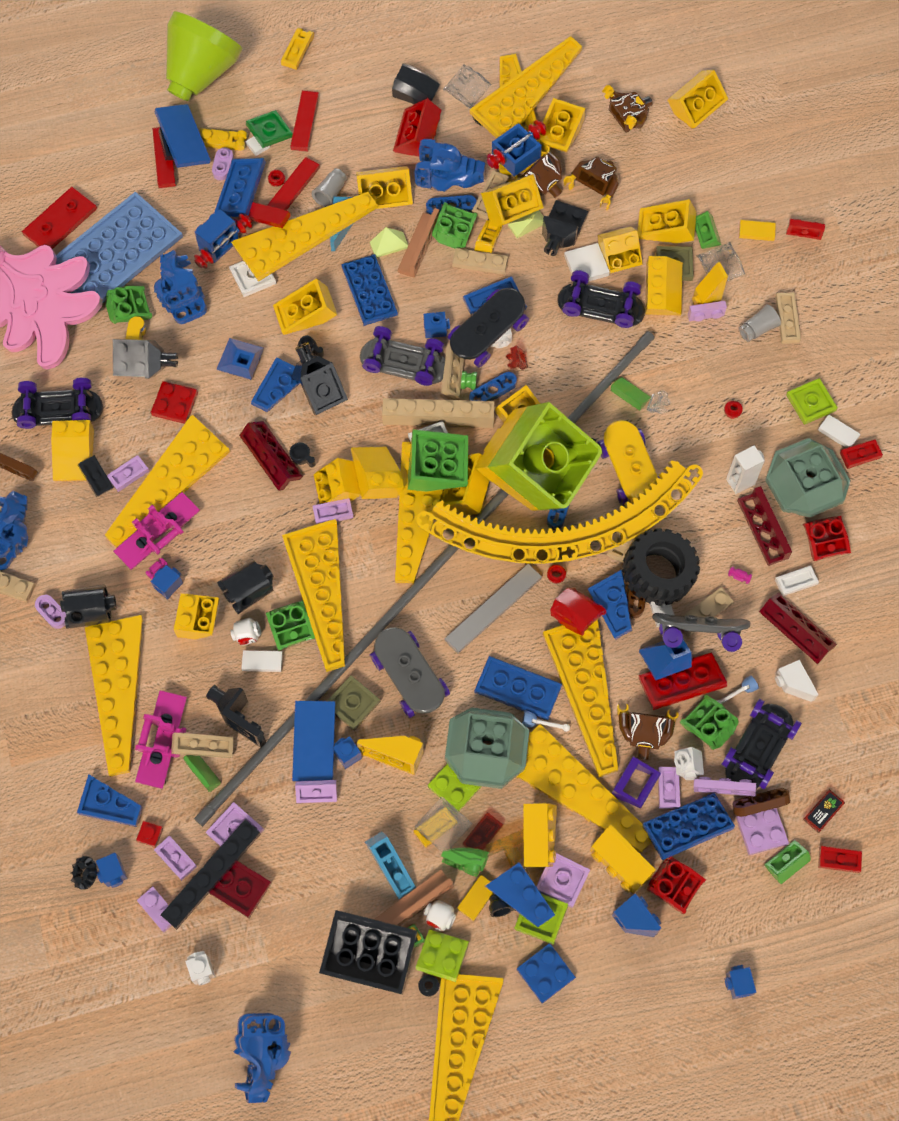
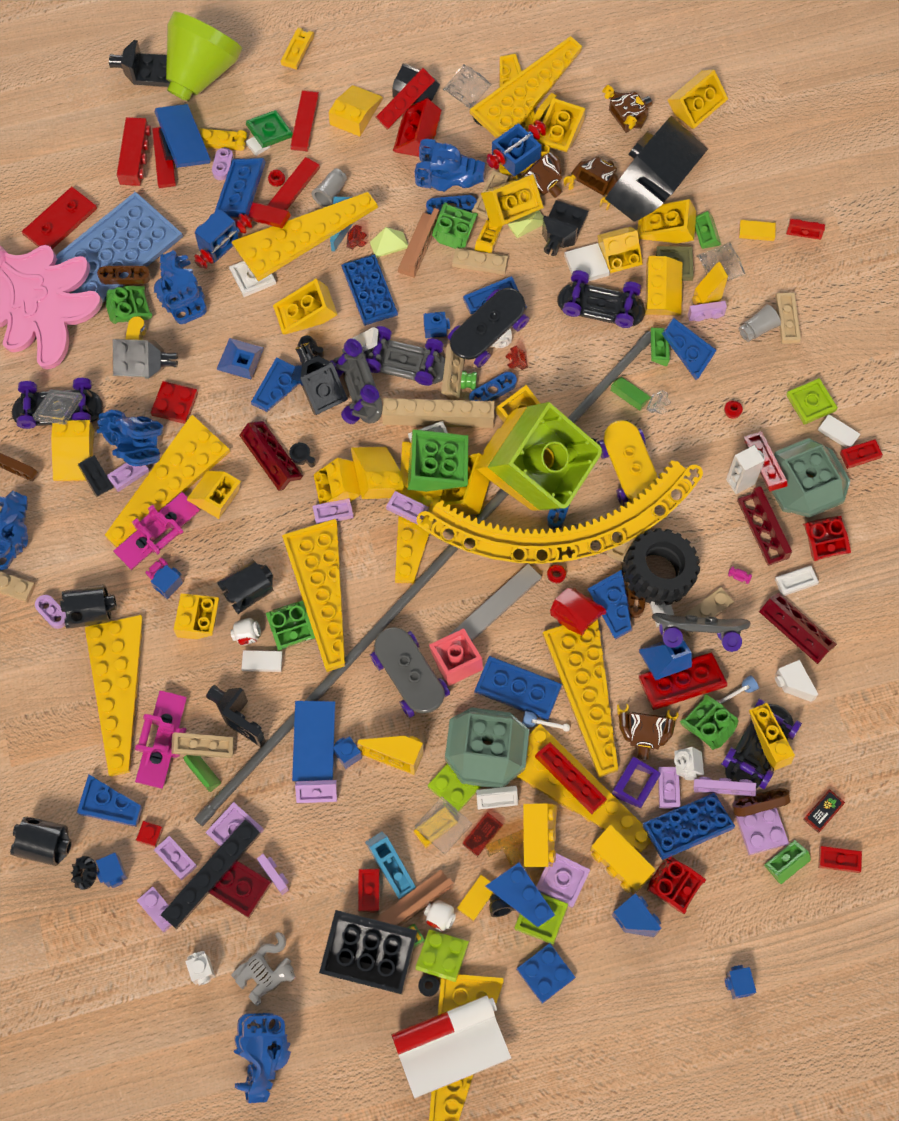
olive plate [327,675,381,731] -> none
yellow slope [356,166,413,209] -> none
bright green slope [441,848,489,877] -> none
none -> black cylinder [10,816,72,866]
none -> clear tile [33,389,83,425]
none -> reddish brown beam [97,266,151,285]
none -> blue animal [97,410,163,467]
none -> black plate [109,40,170,87]
none -> red brick [116,117,151,186]
none -> yellow slope [187,471,241,519]
none -> light grey animal [231,932,296,1006]
none -> lavender plate [257,854,289,895]
none -> yellow slope [328,85,383,137]
none -> dark grey piece [330,338,382,424]
none -> clear red tile [347,224,367,250]
none -> white tile [353,327,378,352]
none -> red plate [358,869,380,912]
none -> red plate [375,68,435,130]
none -> lavender plate [386,491,429,525]
none -> white door [391,996,511,1099]
none -> coral slope [429,628,483,686]
none -> white tile [476,786,518,810]
none -> yellow tile [533,93,557,122]
none -> red plate [535,742,607,814]
none -> black beam [605,116,708,222]
none -> bright green slope [651,327,670,366]
none -> blue wing [662,318,717,380]
none -> plate [744,431,788,492]
none -> yellow slope [749,703,795,771]

